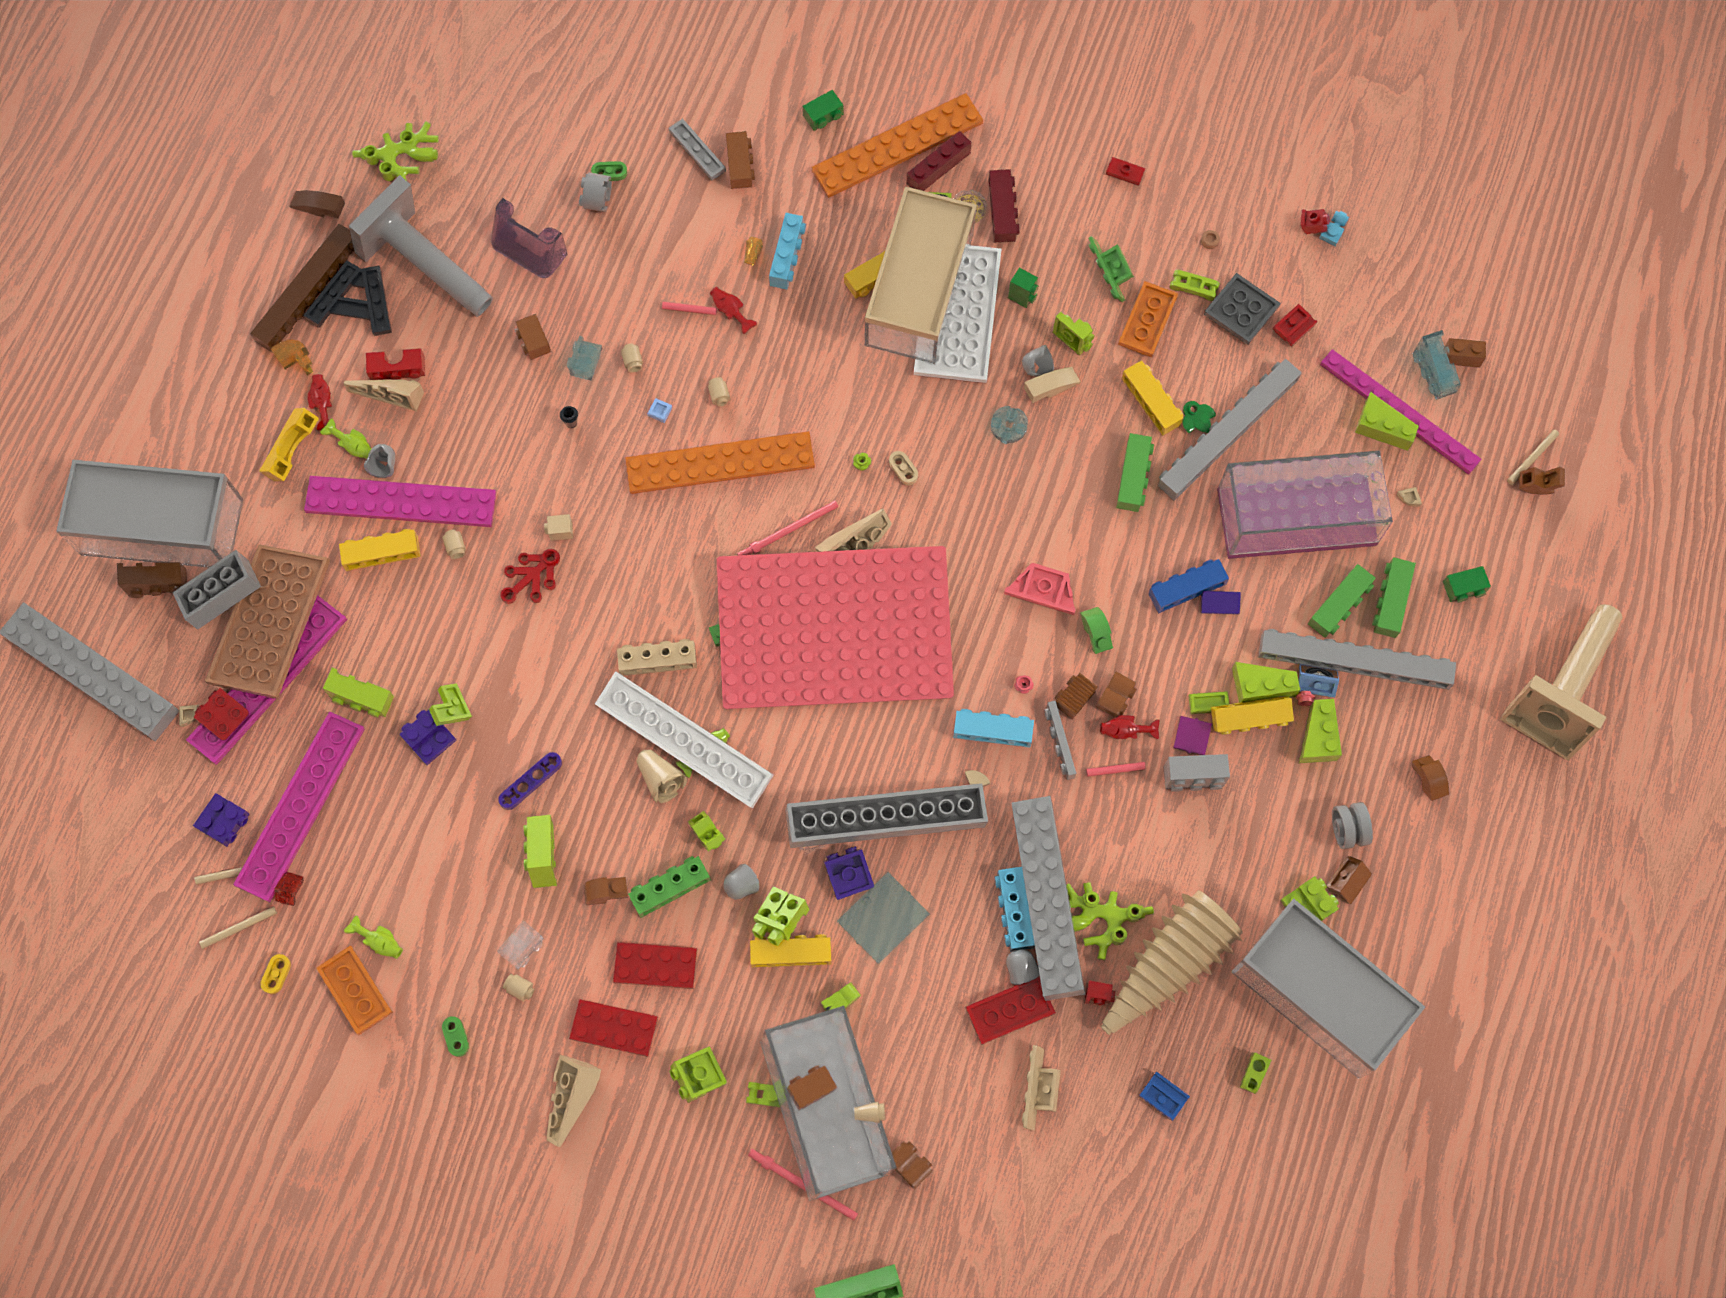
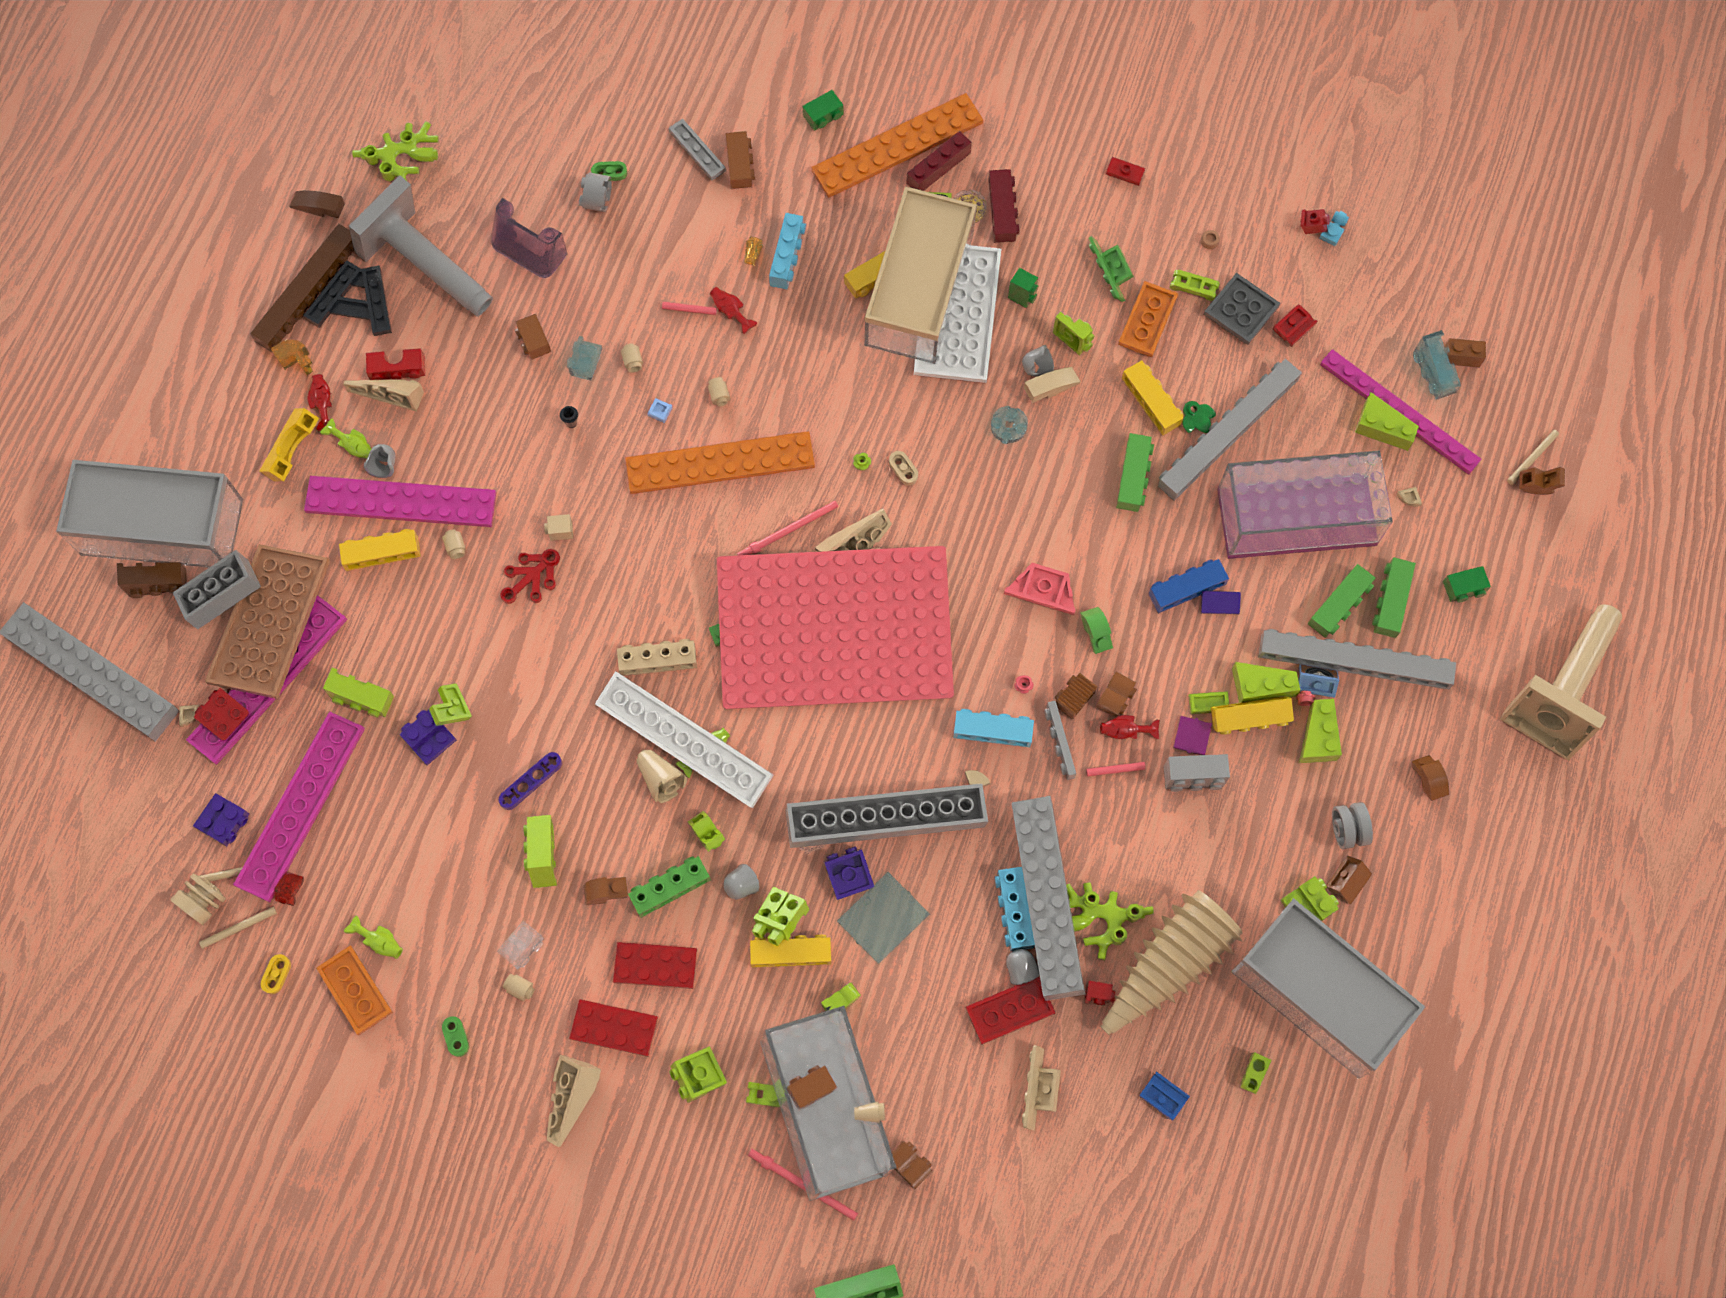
none -> tan wheel [171,873,226,925]

